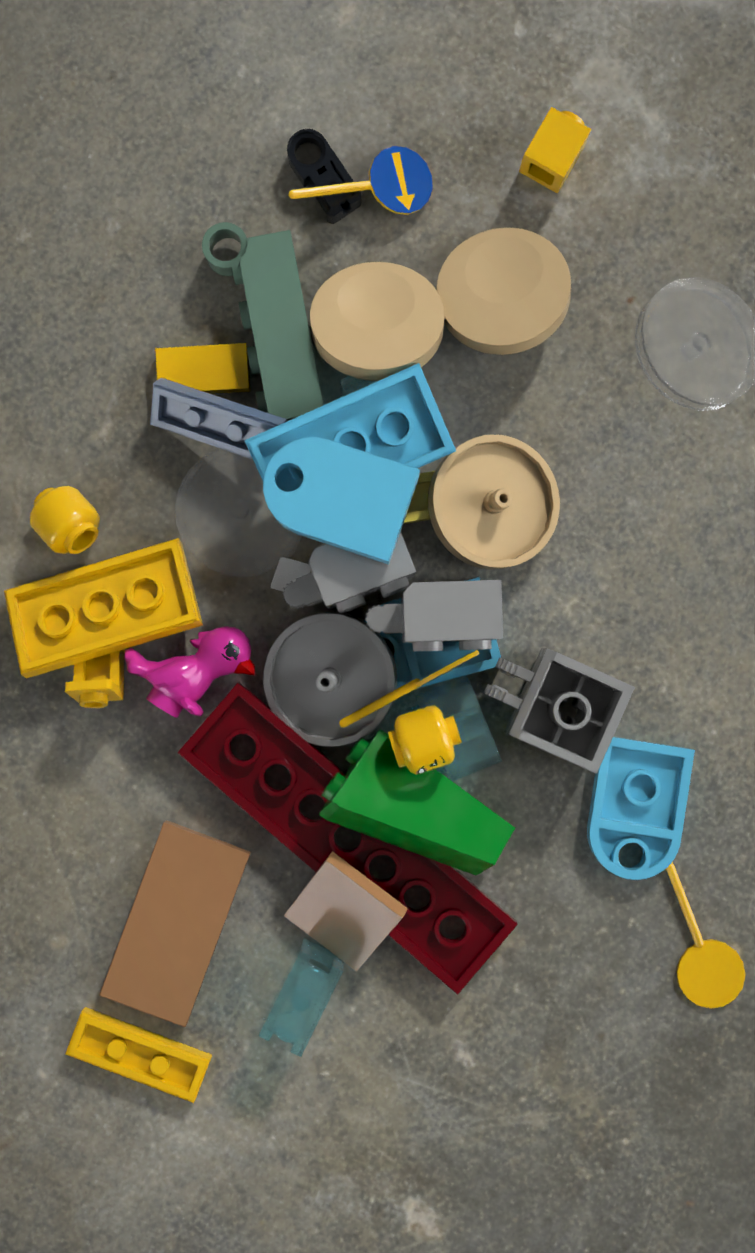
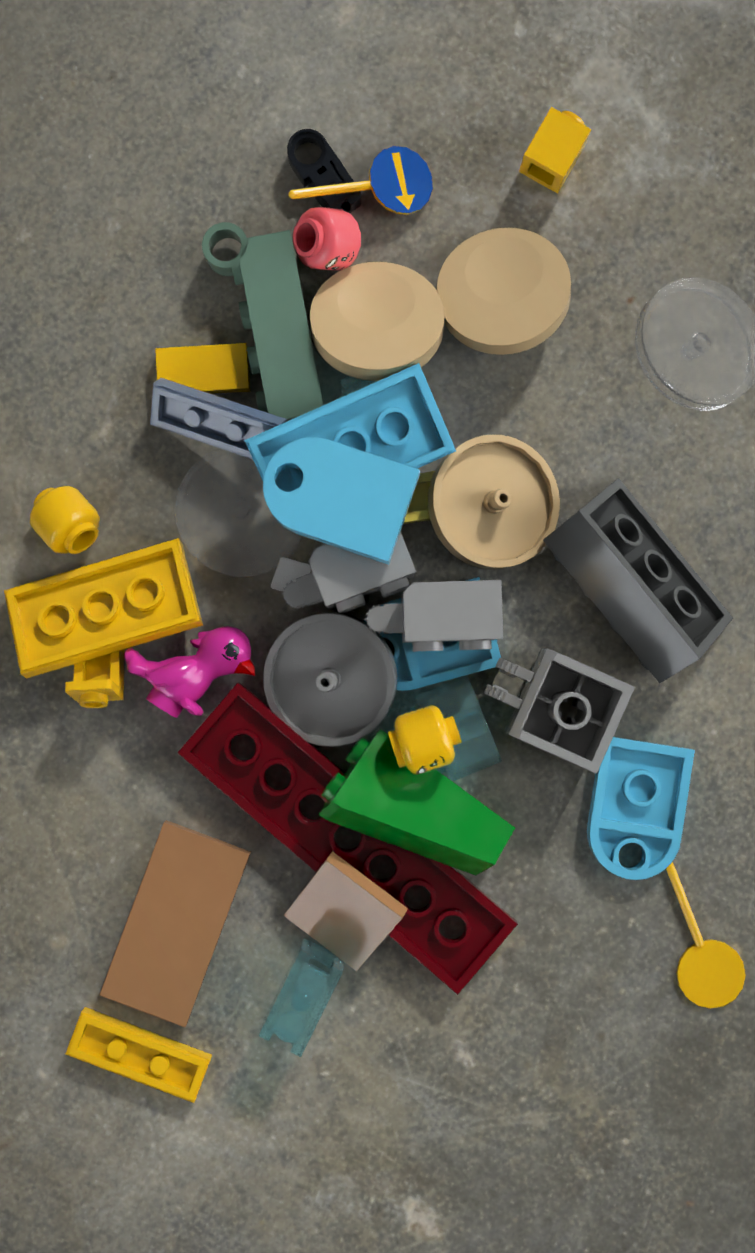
yellow piece [339,650,480,728] -> none
none -> coral head [293,207,361,271]
none -> dark grey slope [543,478,733,683]

